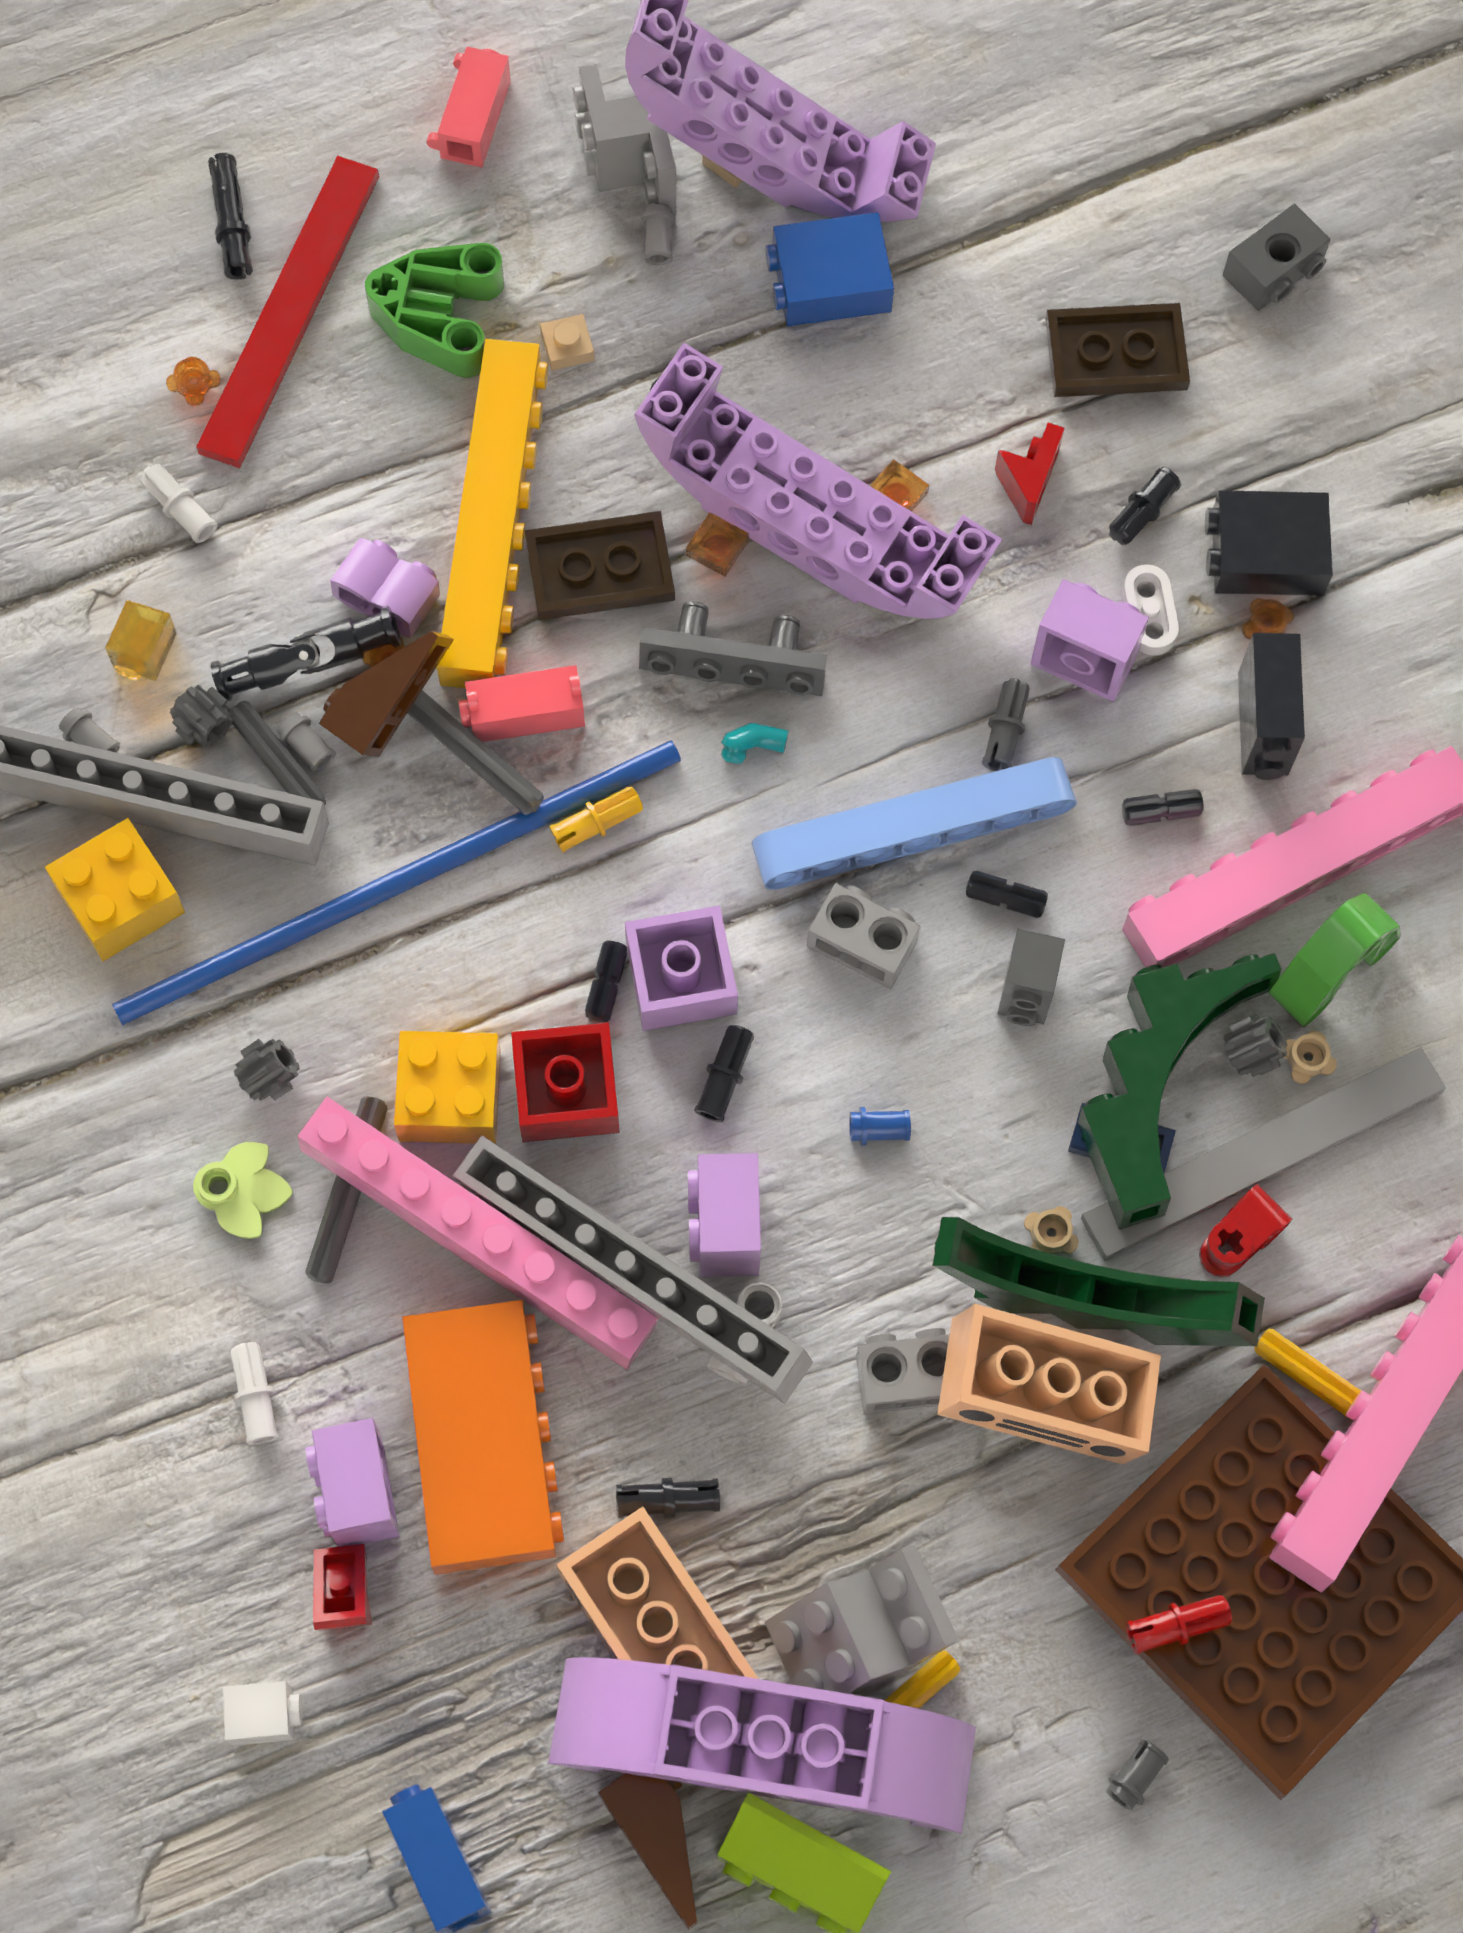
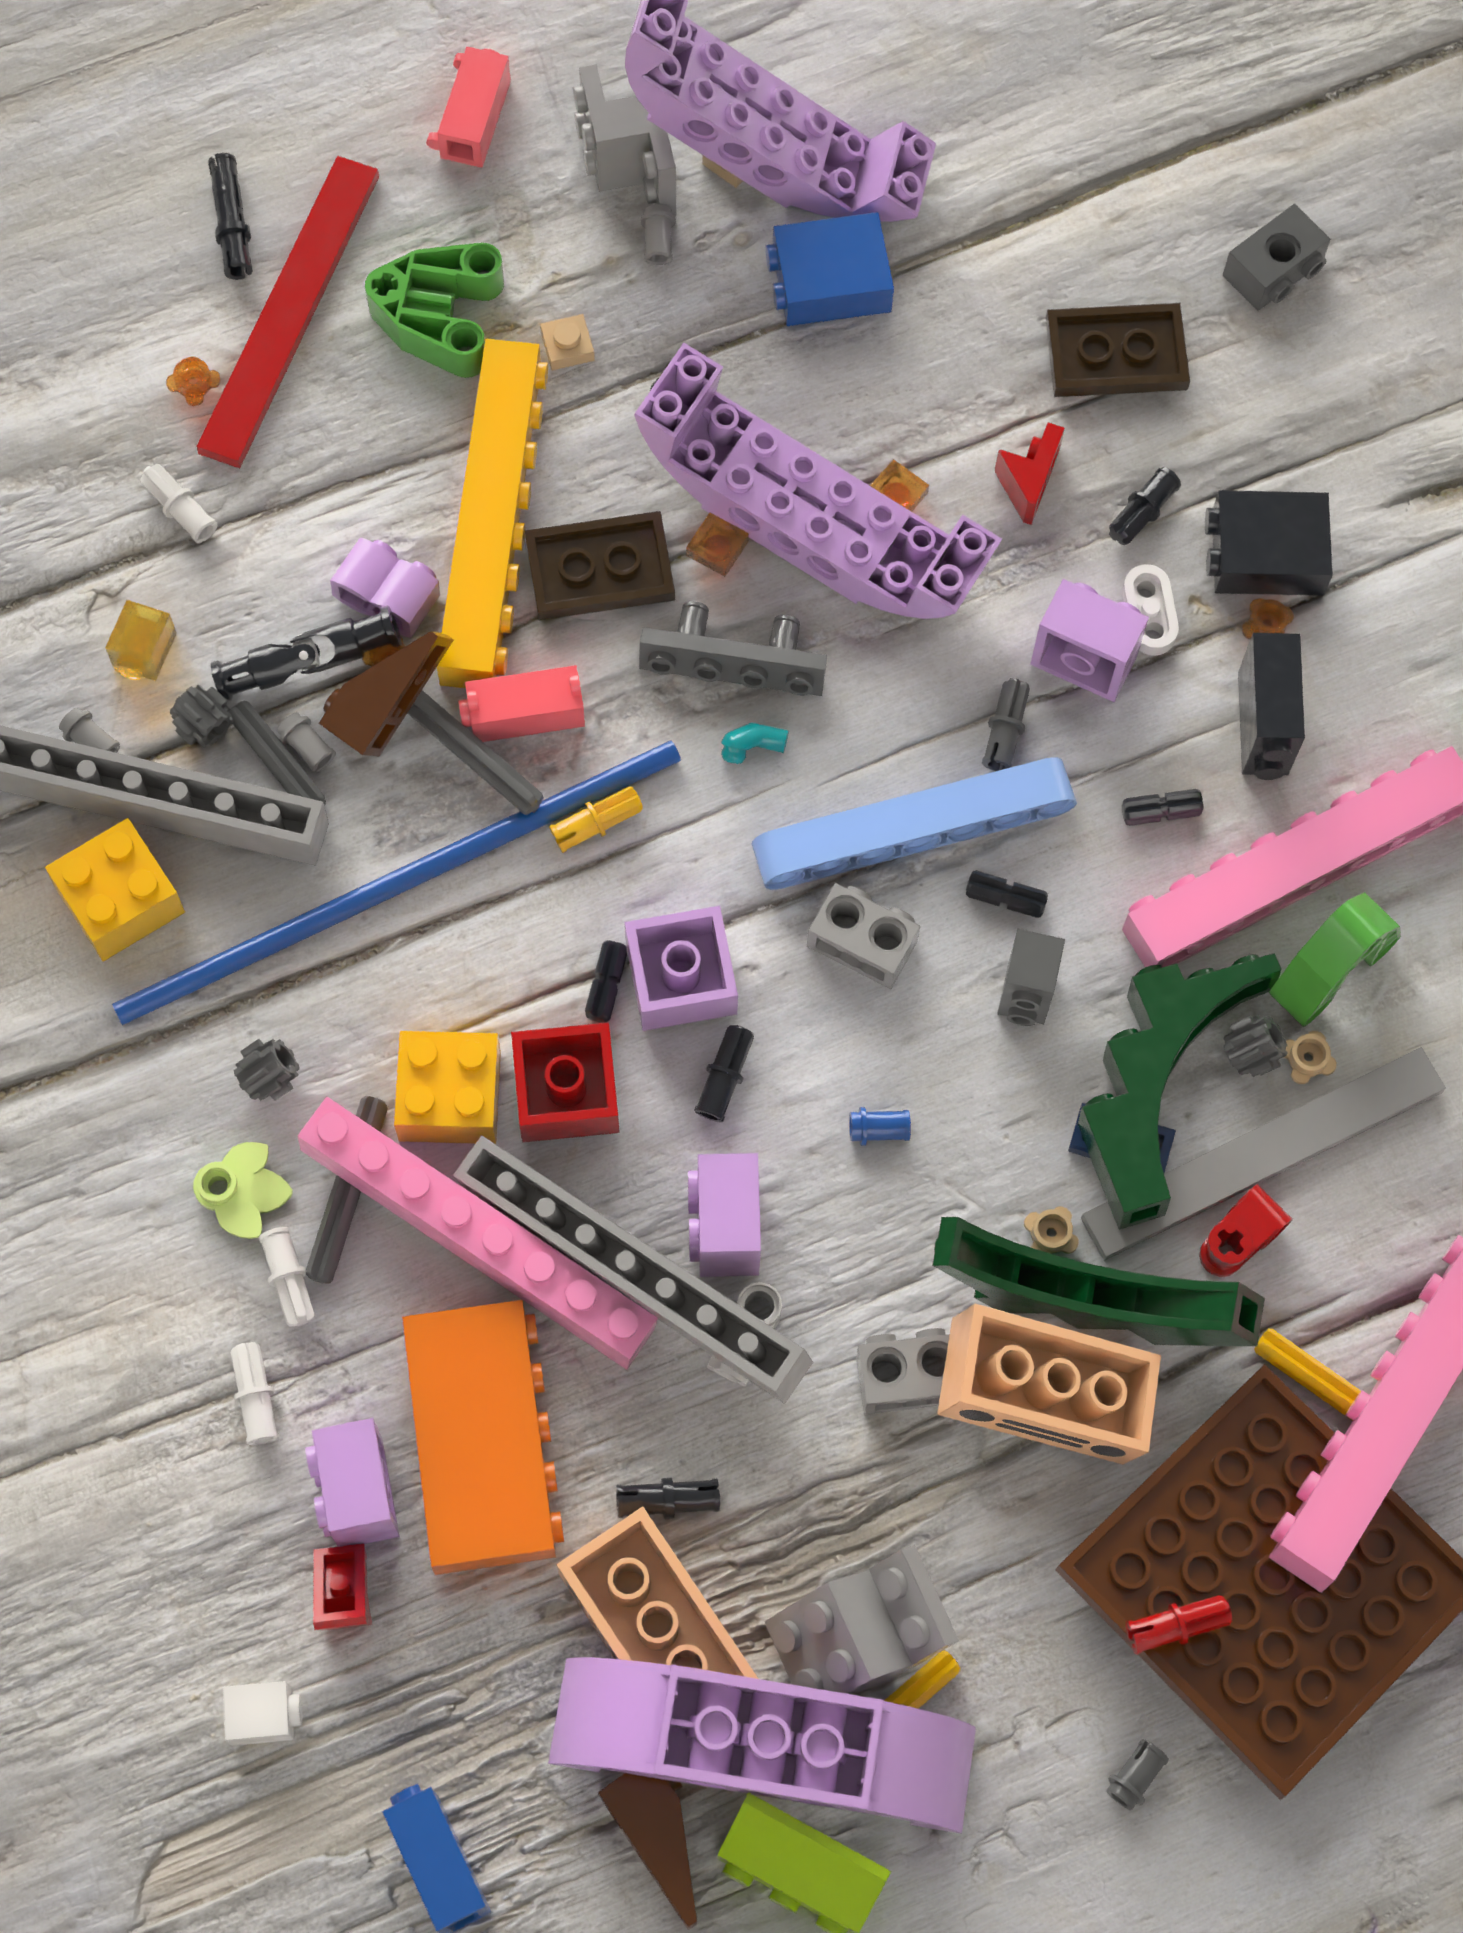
none -> white axle [259,1227,315,1327]

